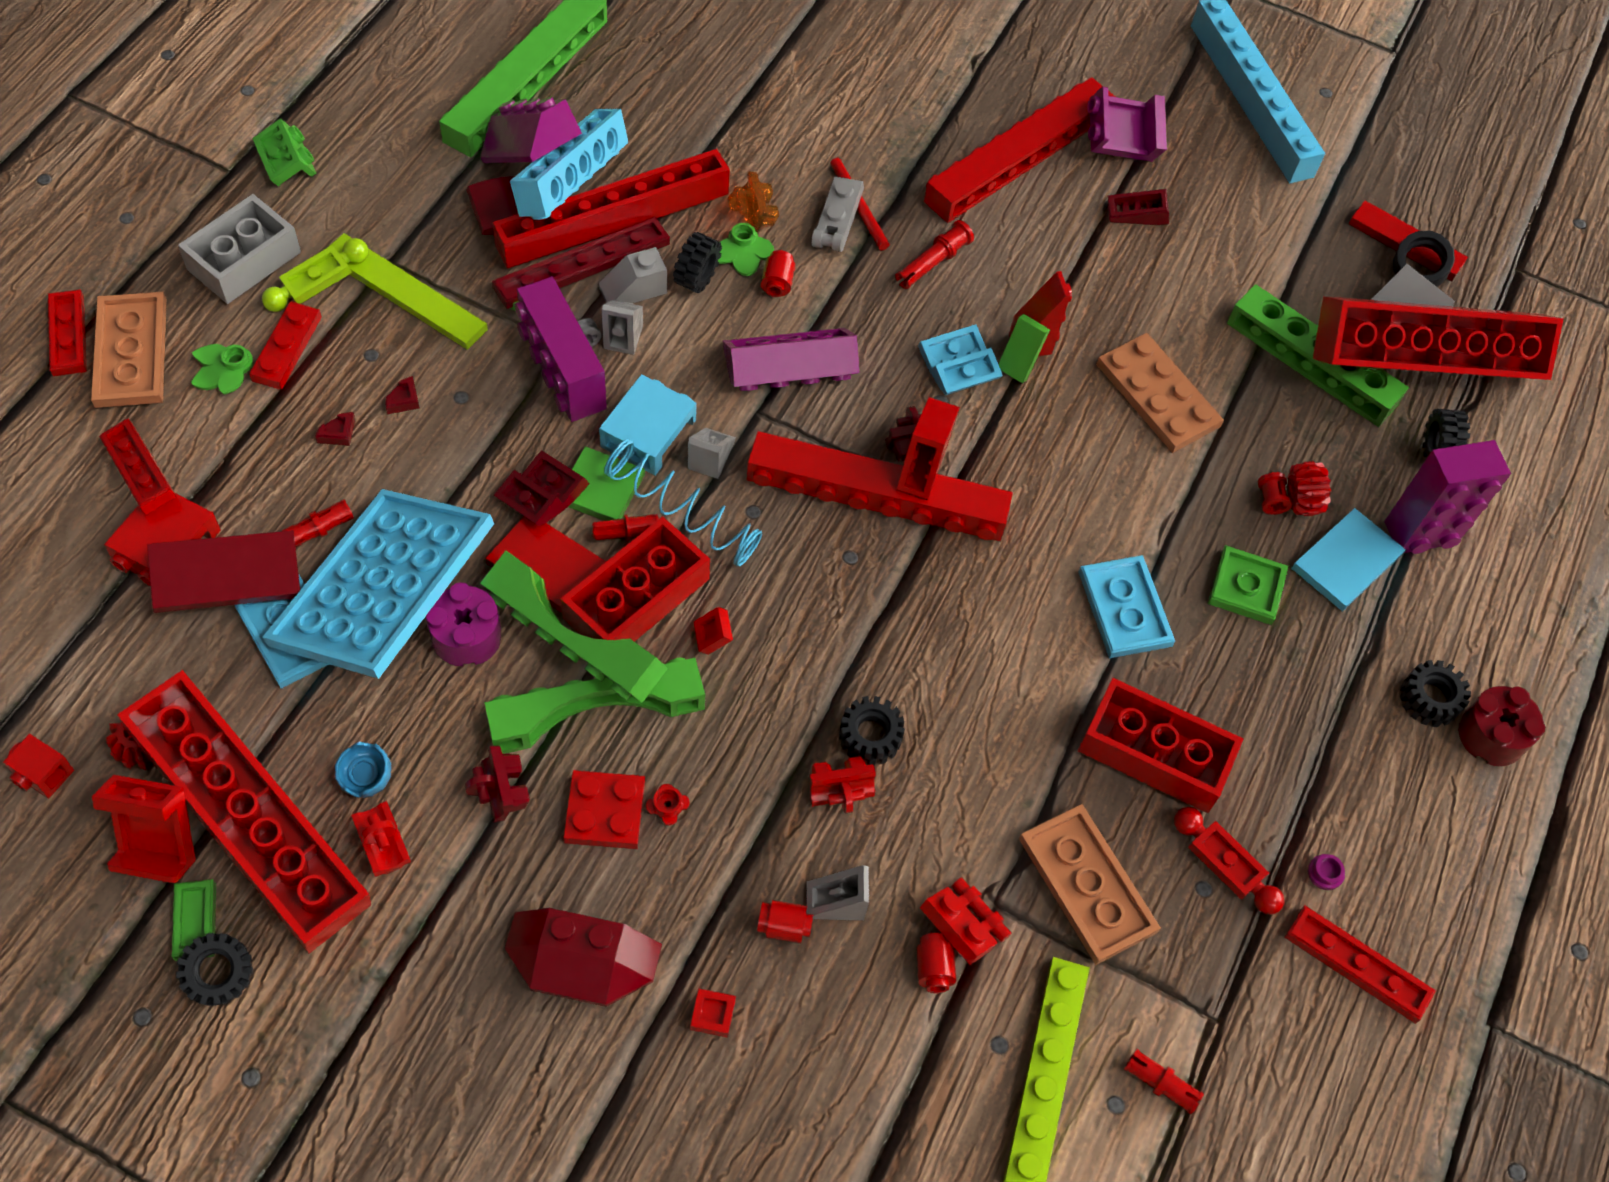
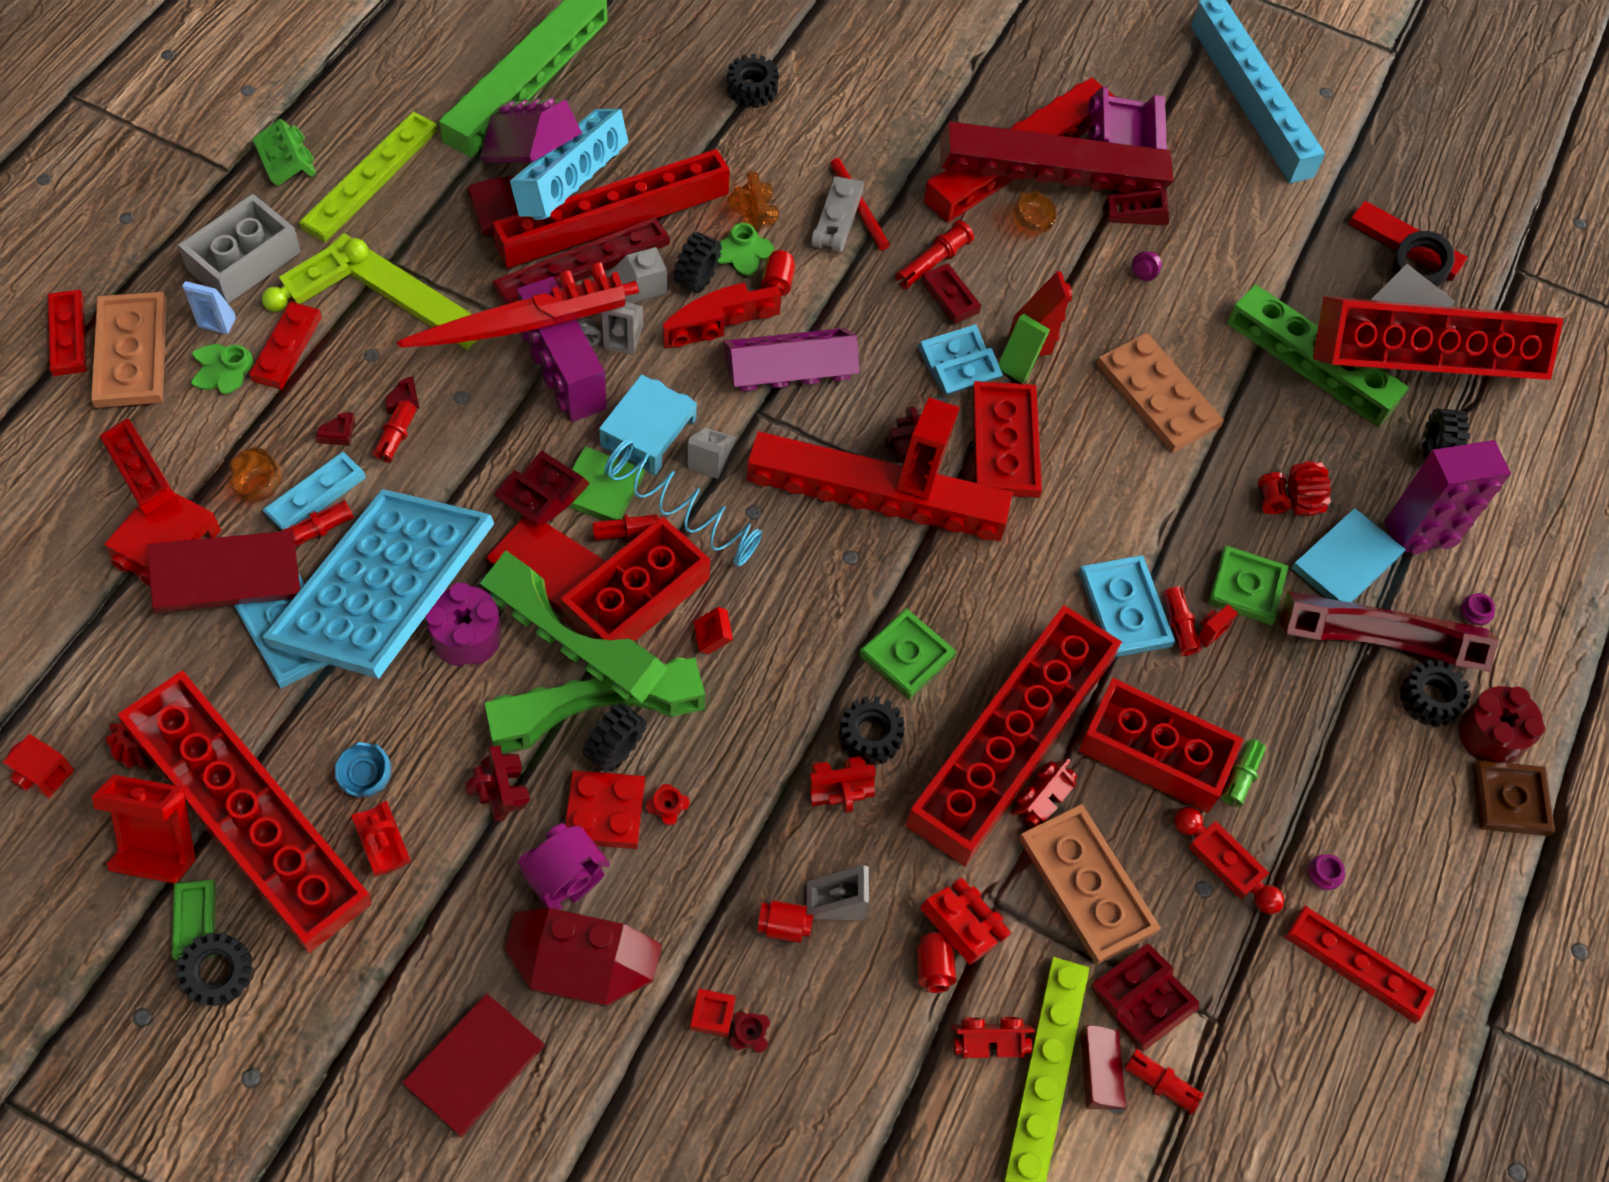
none -> light blue slope [183,281,236,334]
none -> clear orange hair [228,447,282,502]
none -> medium azure tile [262,452,366,531]
none -> lime tile [299,111,438,242]
none -> red axle [372,400,417,463]
none -> red piece [396,263,639,348]
none -> dark red tile [403,993,545,1138]
none -> magenta brick [518,823,610,910]
none -> black tyre [582,703,647,773]
none -> red slope [662,282,782,349]
none -> black tyre [727,54,779,108]
none -> dark red plate [730,1012,770,1053]
none -> bright green tile [859,608,957,700]
none -> red brick [905,605,1122,867]
none -> dark red plate [921,263,982,324]
none -> dark red brick [940,121,1173,193]
none -> red hinge [951,1017,1034,1059]
none -> red plate [972,381,1042,498]
none -> red hinge [1010,759,1077,828]
none -> clear orange hair [1012,190,1057,236]
none -> slope [1080,1025,1126,1110]
none -> dark red slope [1091,943,1200,1052]
none -> magenta plate [1132,251,1162,281]
none -> red pin [1162,586,1202,656]
none -> red plate [1198,604,1238,648]
none -> bright green axle [1221,739,1266,807]
none -> dark red arch [1279,591,1499,672]
none -> magenta plate [1460,593,1495,626]
none -> reddish brown tile [1473,760,1555,836]

